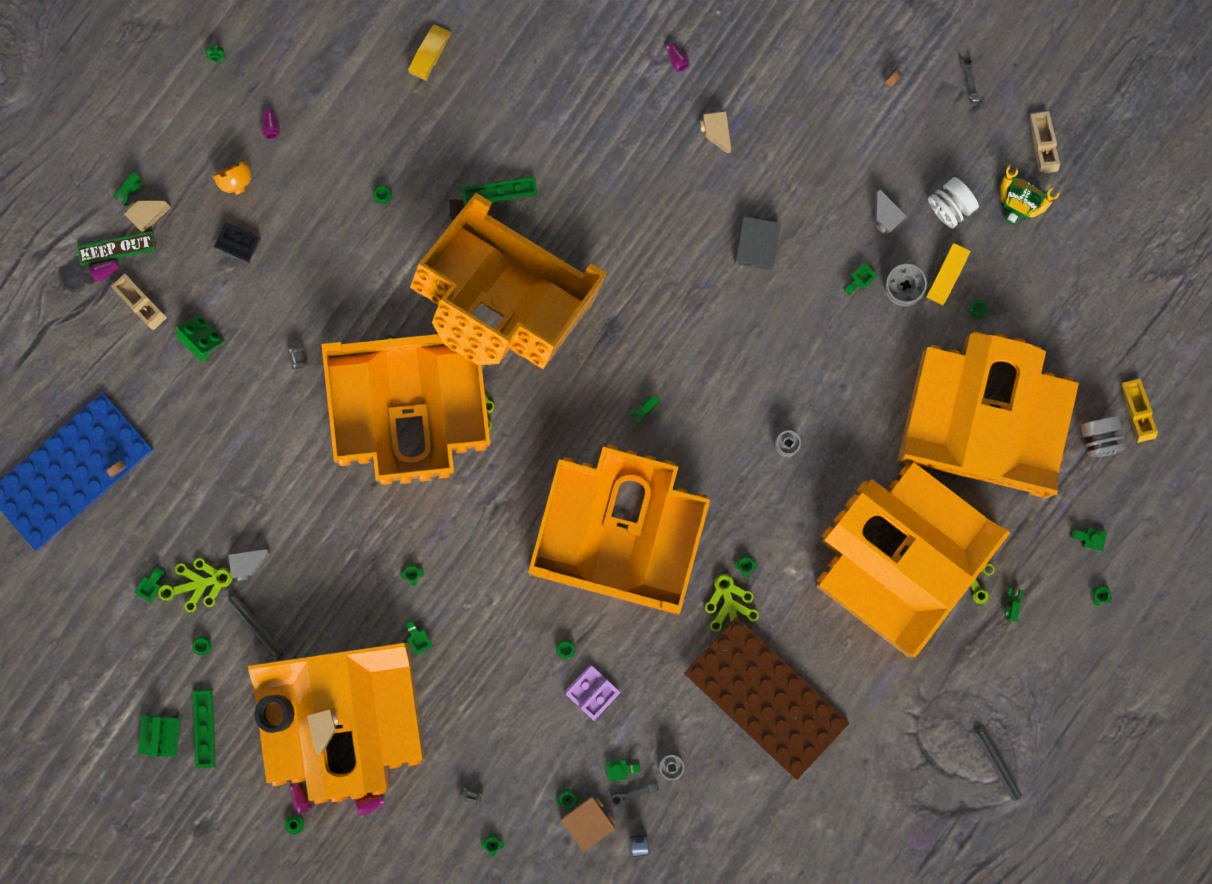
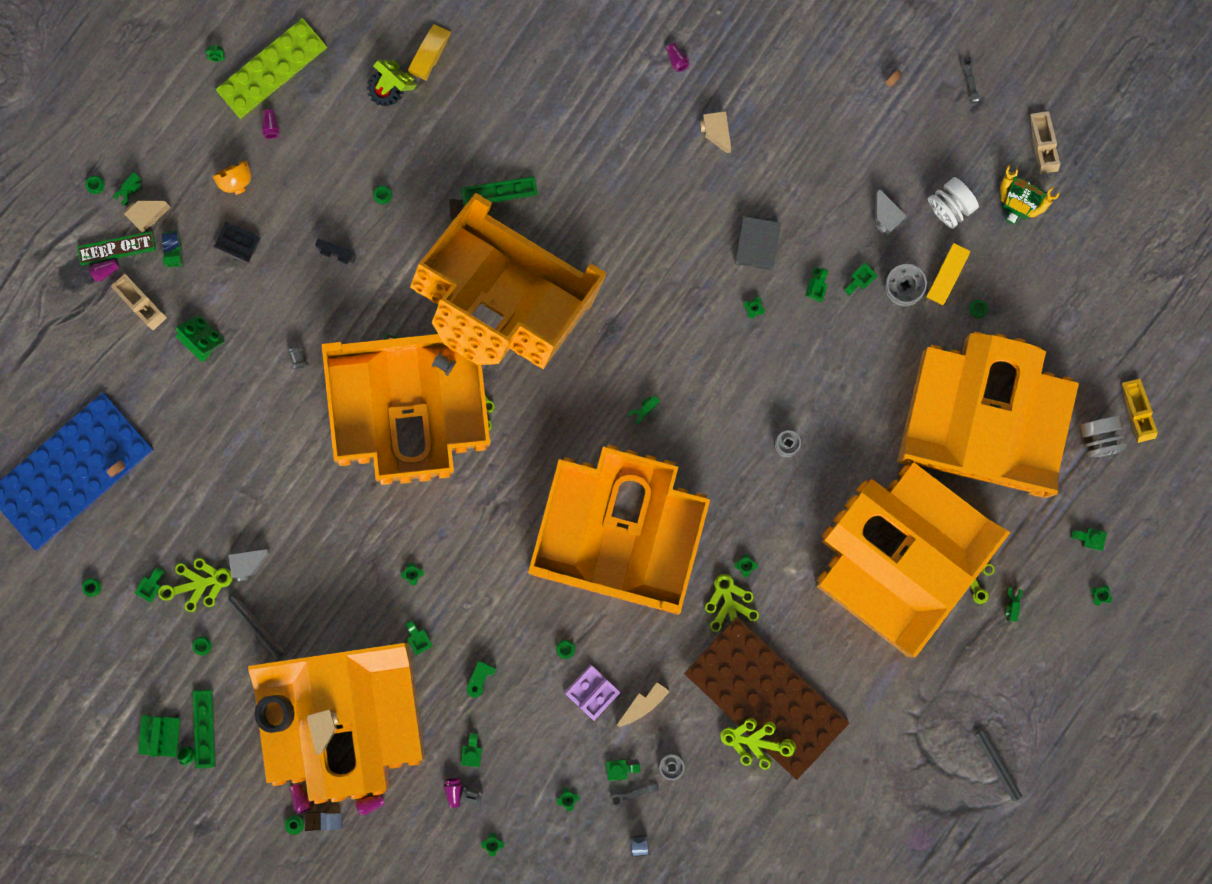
medium nougat piece [561,796,616,852] -> none
none -> green plate [82,578,102,597]
none -> green plate [85,175,105,195]
none -> leg [162,231,184,268]
none -> green plate [177,747,196,766]
none -> lime plate [215,18,327,119]
none -> leg [305,812,342,831]
none -> black plate [315,239,356,264]
none -> lime plate [367,60,418,106]
none -> dark grey bush [431,351,457,376]
none -> magenta cone [443,778,463,808]
none -> green plate [461,732,483,767]
none -> green leg [466,660,497,698]
none -> tan slope [617,682,669,727]
none -> lime plant [721,718,796,770]
none -> green plate [743,297,765,319]
none -> green plate [805,267,828,303]

